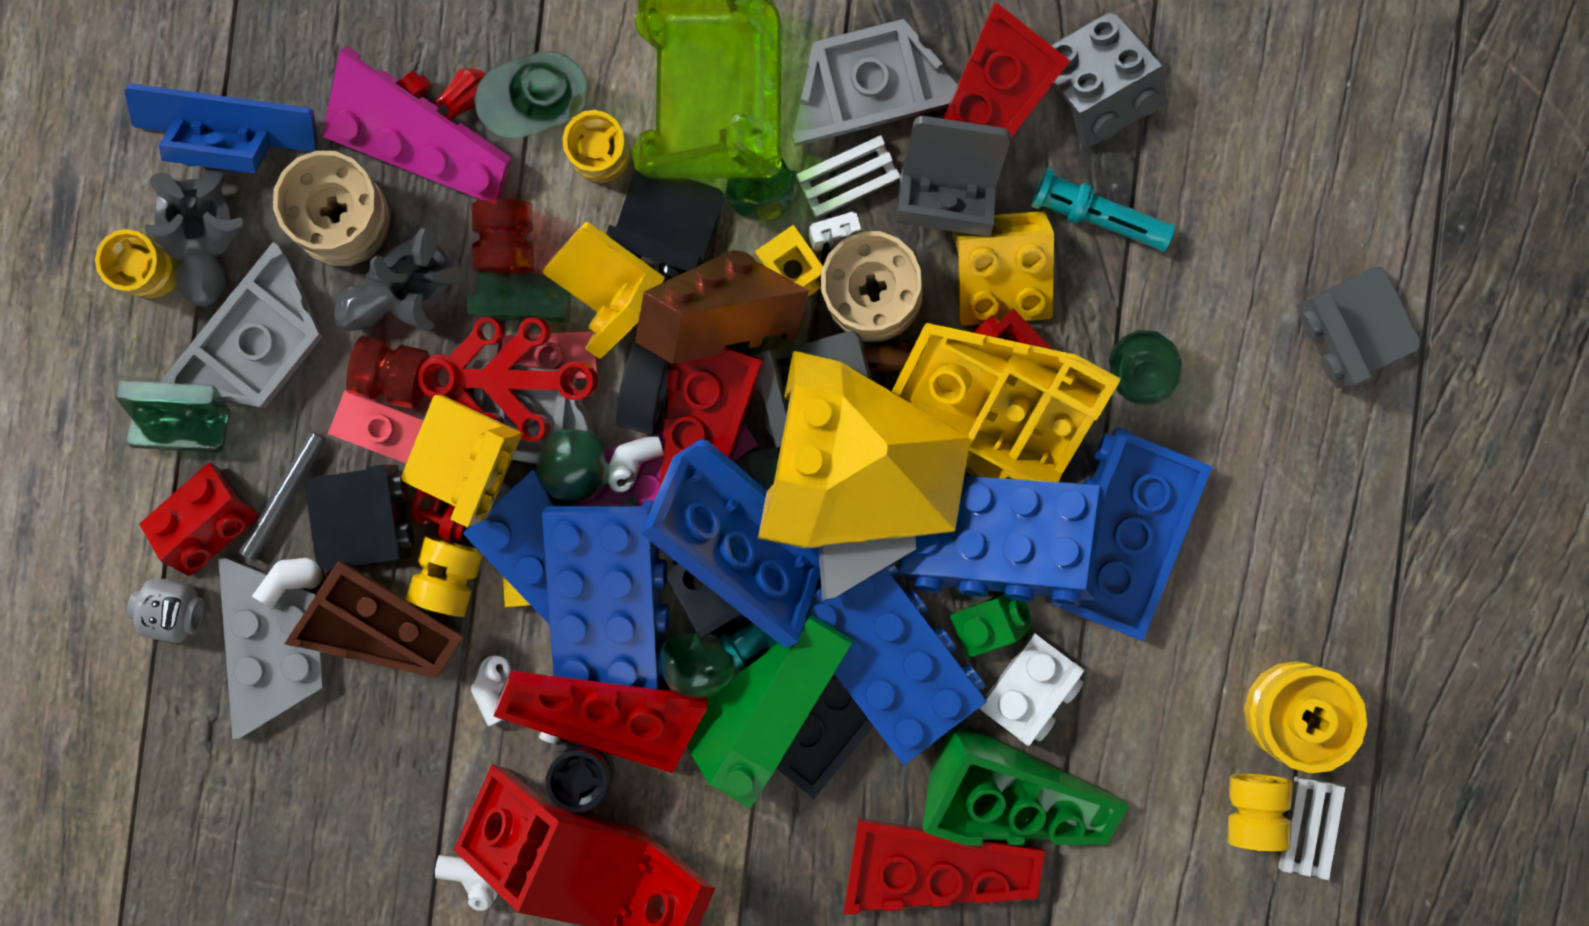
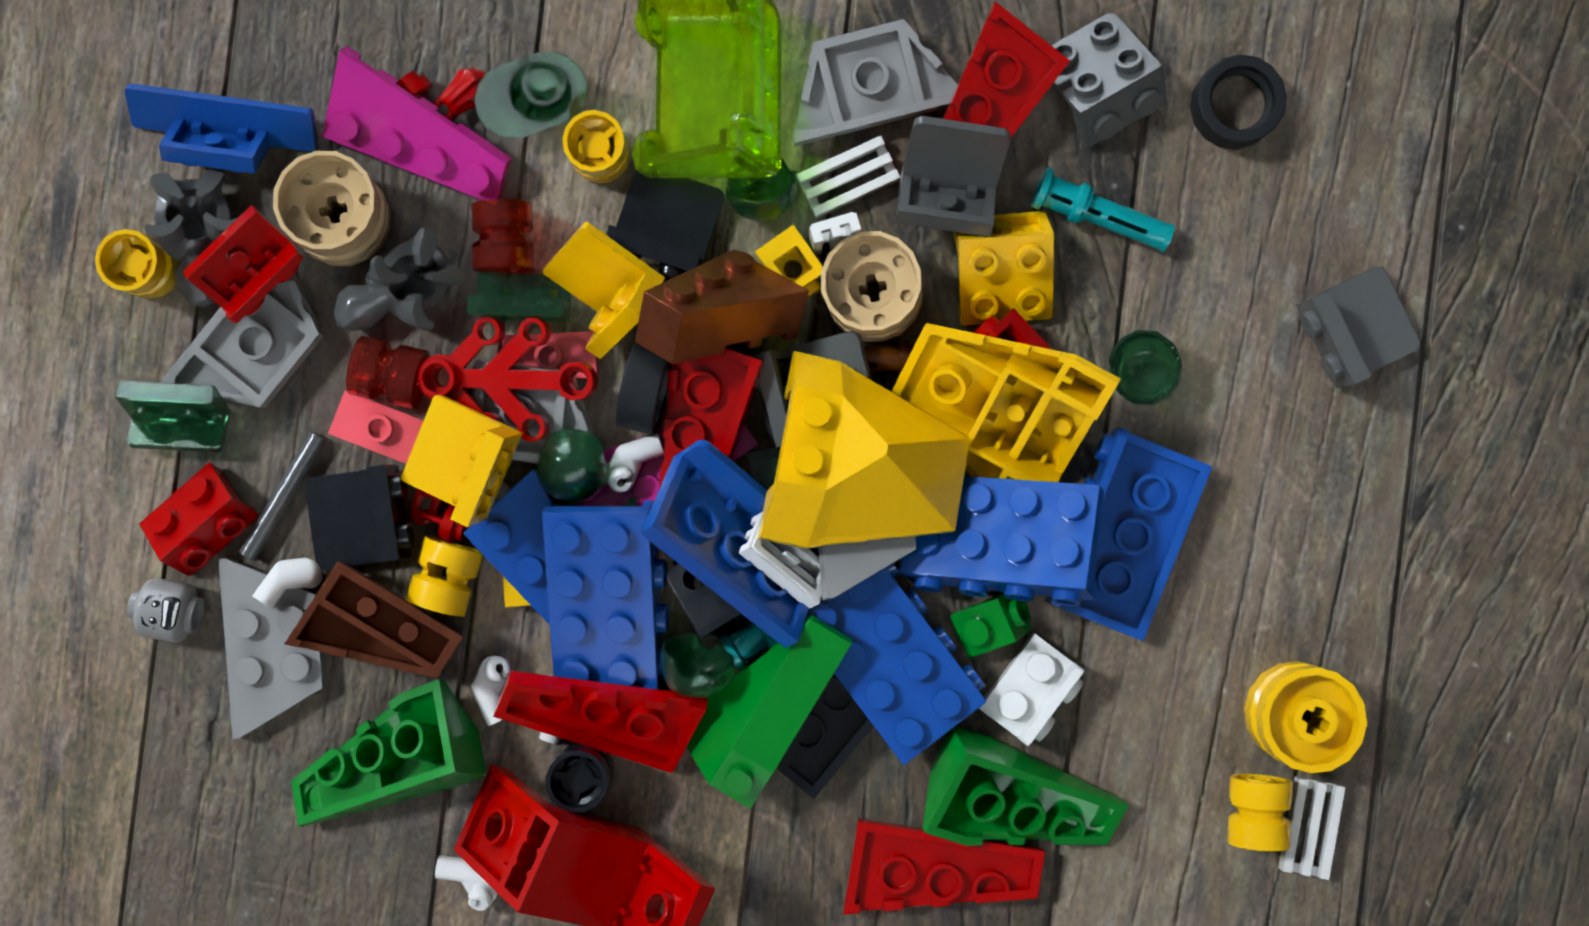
none -> red bracket [183,205,303,324]
none -> green wedge [291,679,487,827]
none -> white tile [739,512,822,609]
none -> black tyre [1190,54,1287,150]

